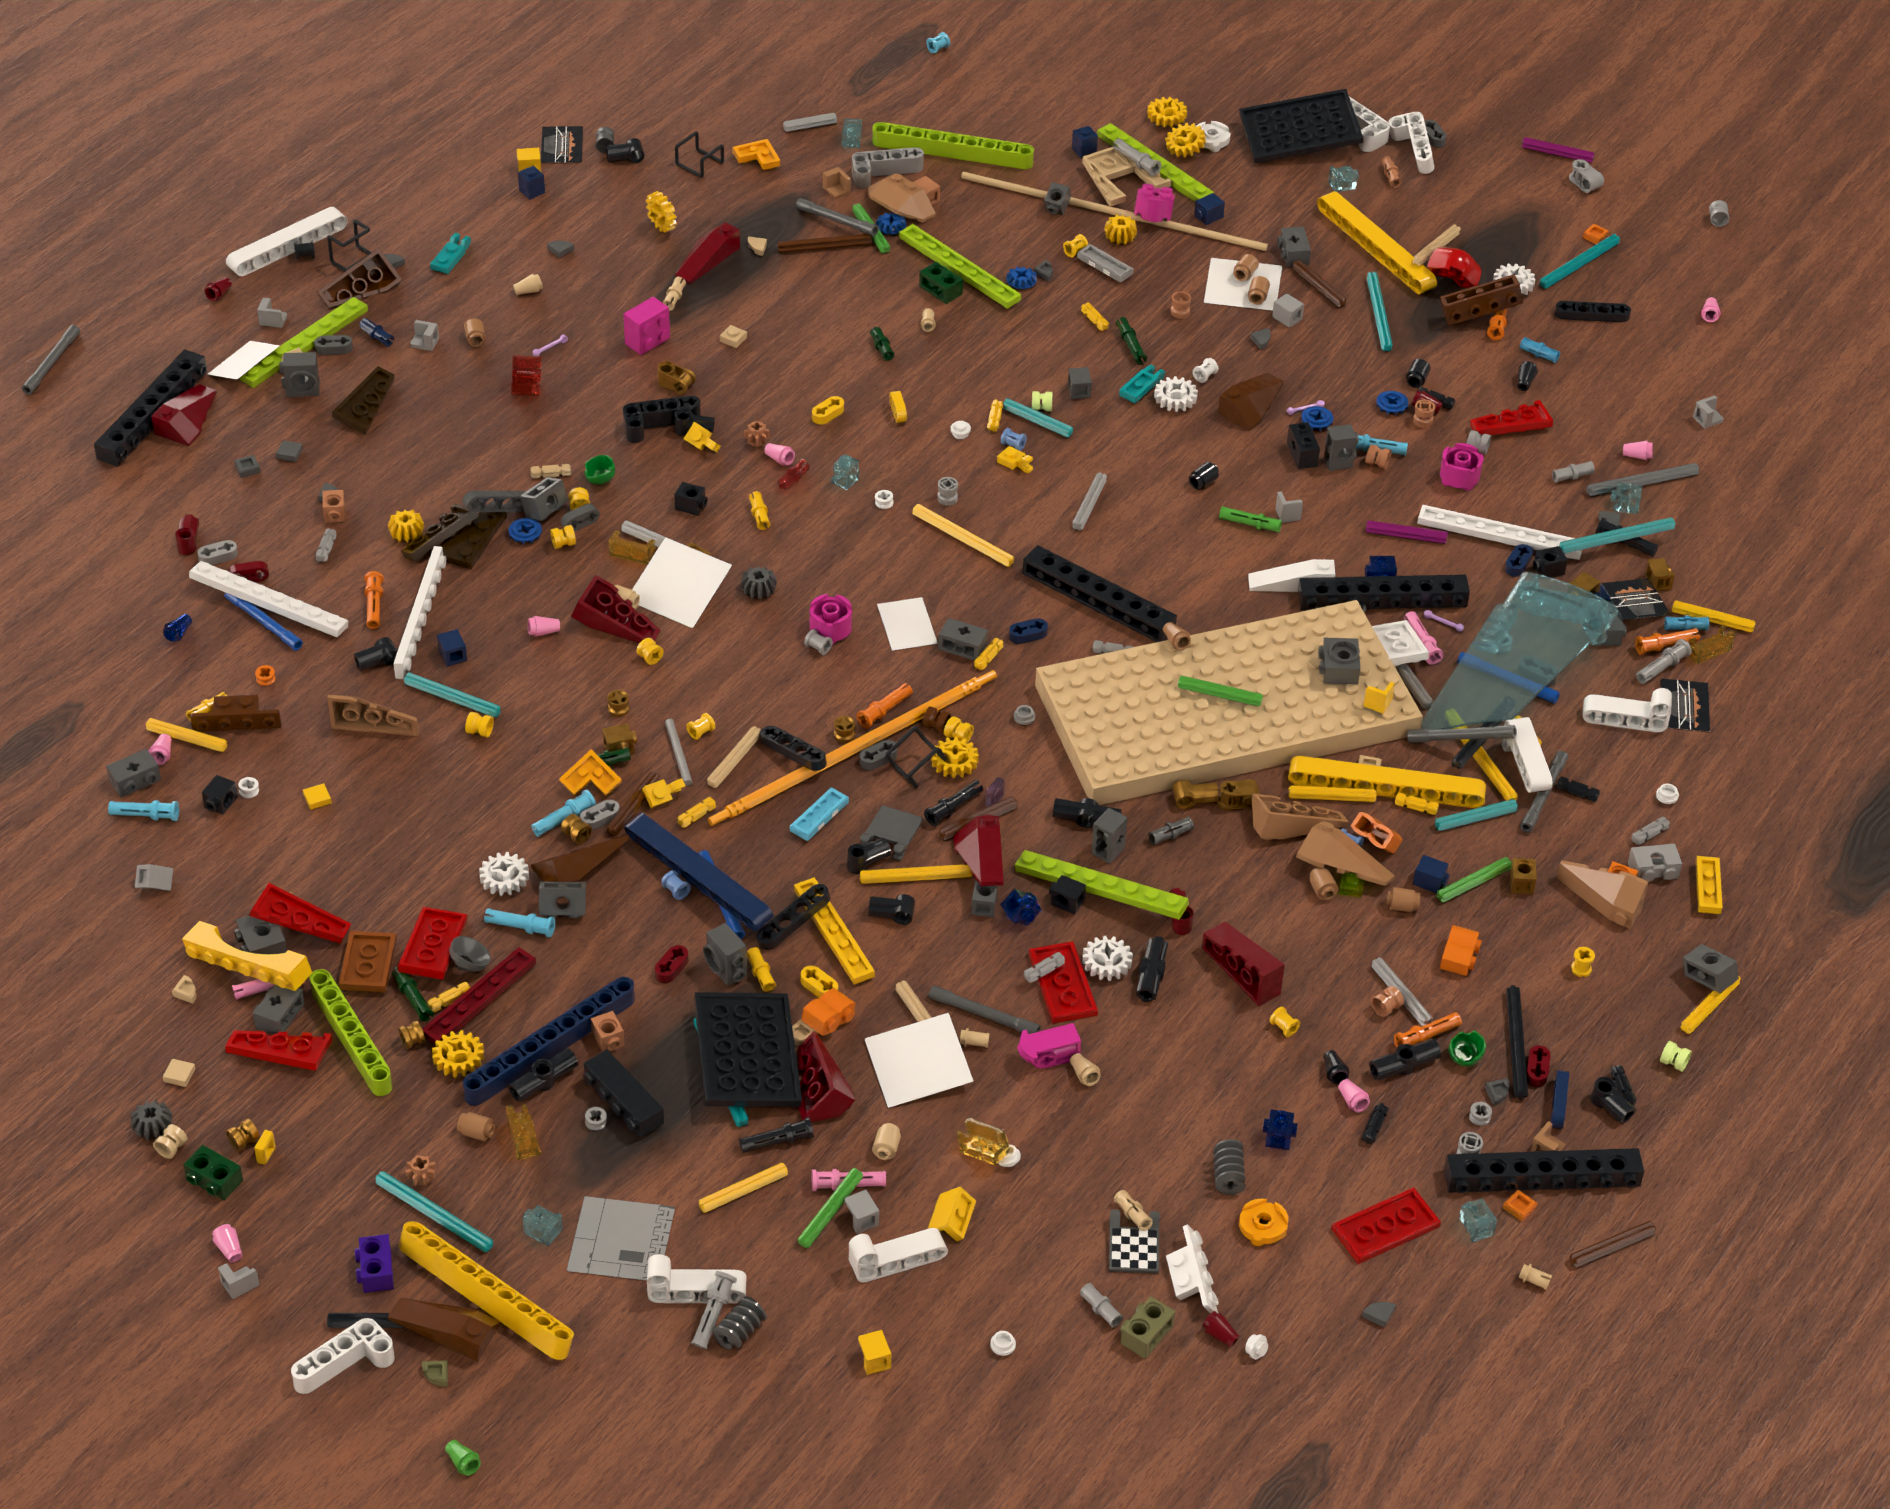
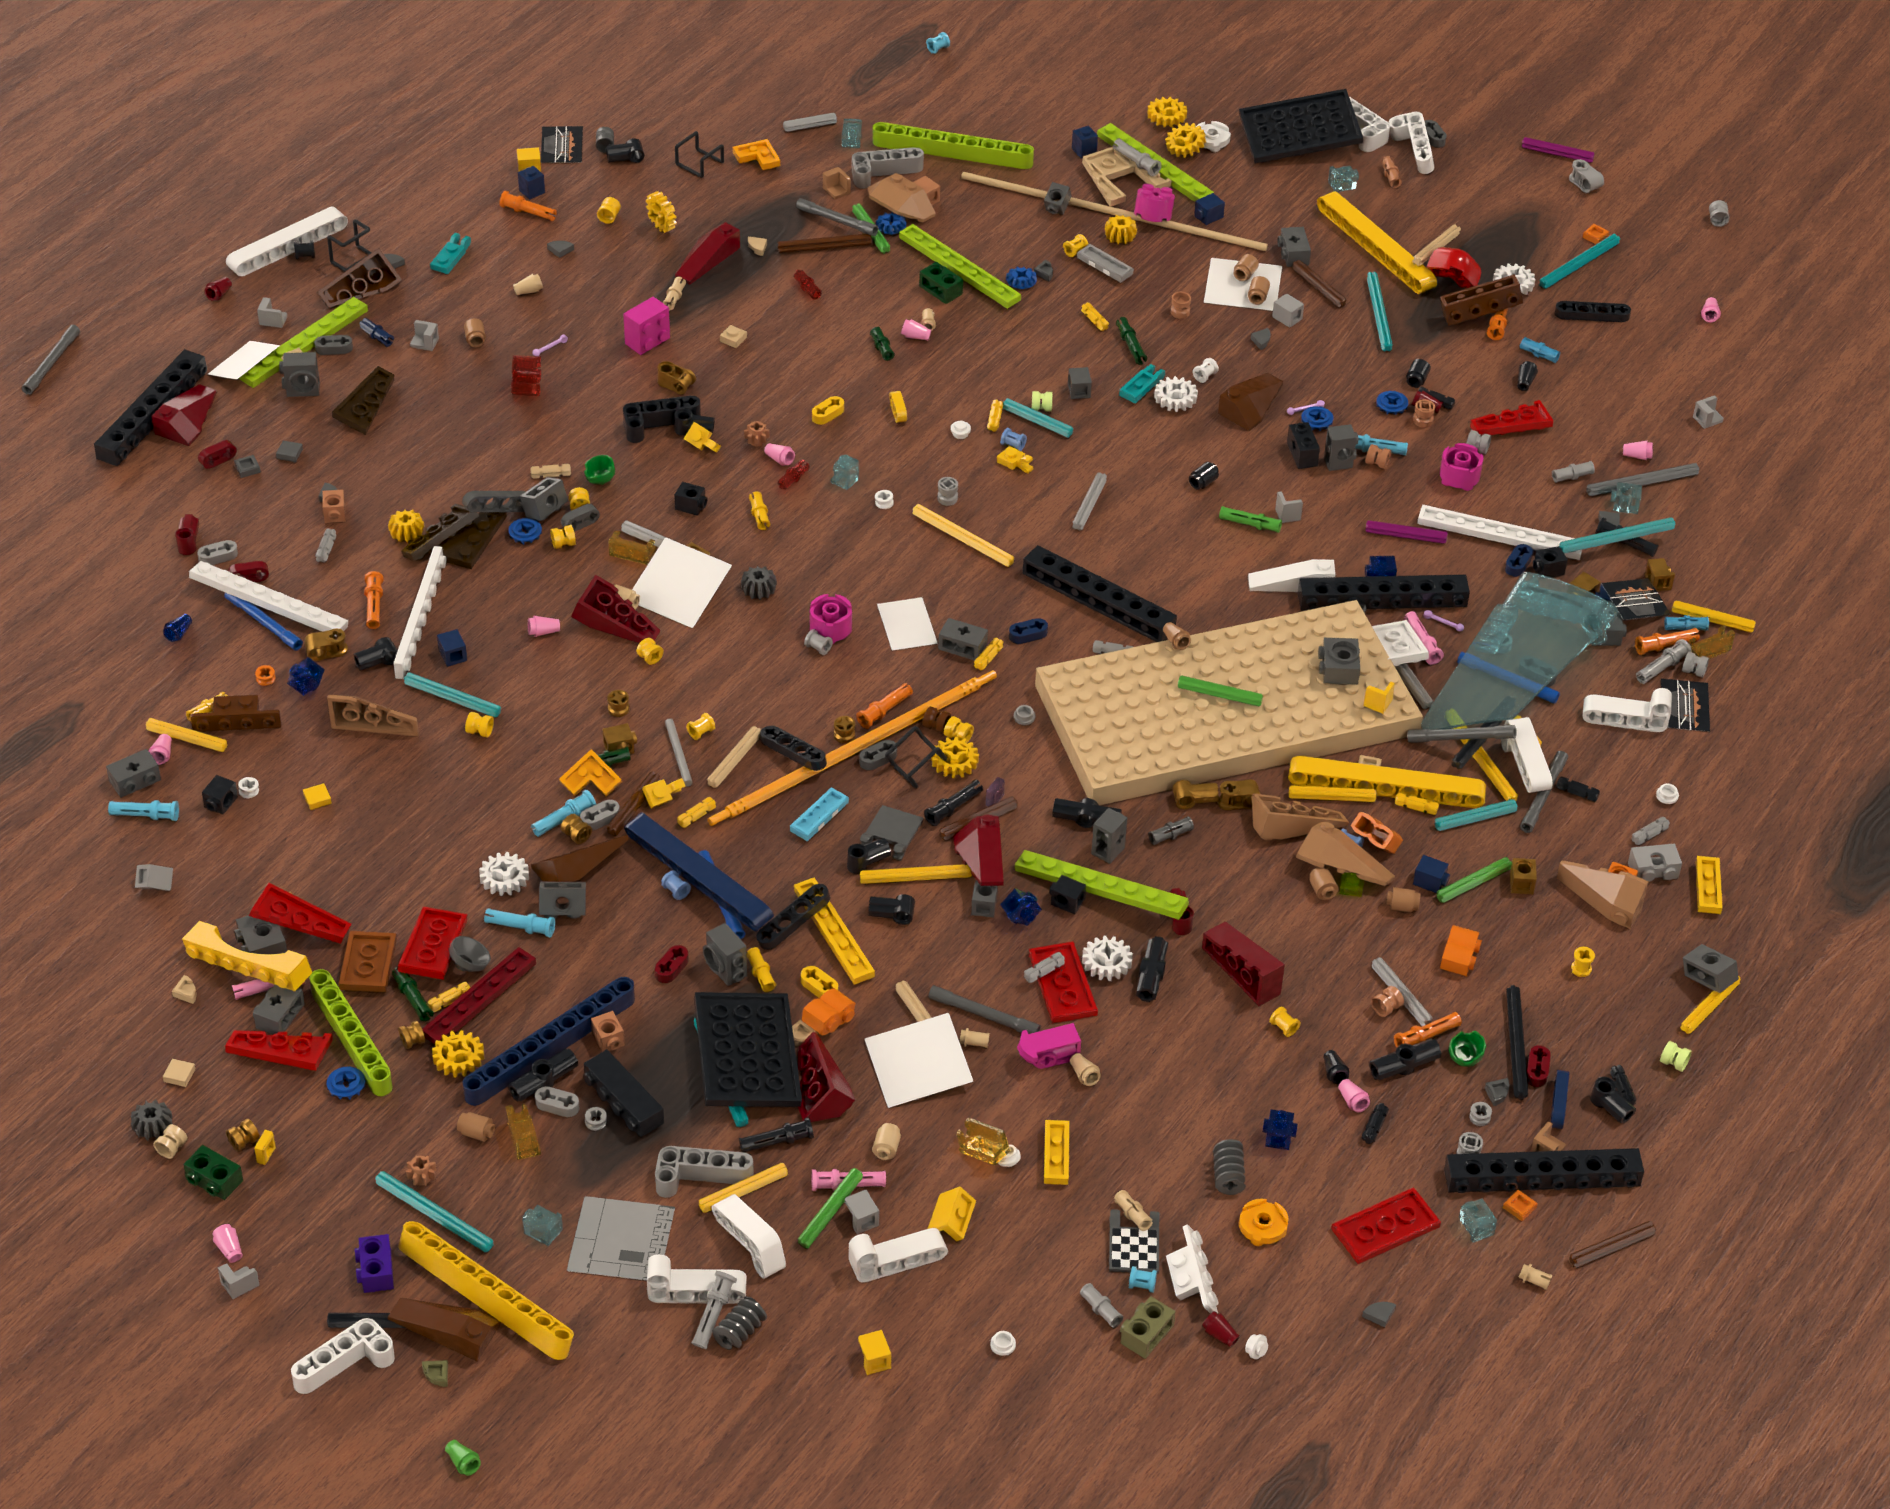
none -> dark red beam [198,440,237,469]
none -> clear blue brick [287,657,325,696]
none -> pearl gold piece [305,628,348,661]
none -> blue gear [327,1067,365,1100]
none -> orange pin [499,191,557,221]
none -> light grey beam [535,1086,579,1117]
none -> yellow wheel [597,197,621,224]
none -> light grey beam [655,1146,754,1198]
none -> white beam [712,1194,786,1279]
none -> clear red axle [793,269,822,300]
none -> bright pink cone [901,319,931,341]
none -> yellow plate [1044,1120,1069,1185]
none -> medium azure bush [1129,1266,1157,1293]
none -> light grey wheel [1682,651,1709,678]

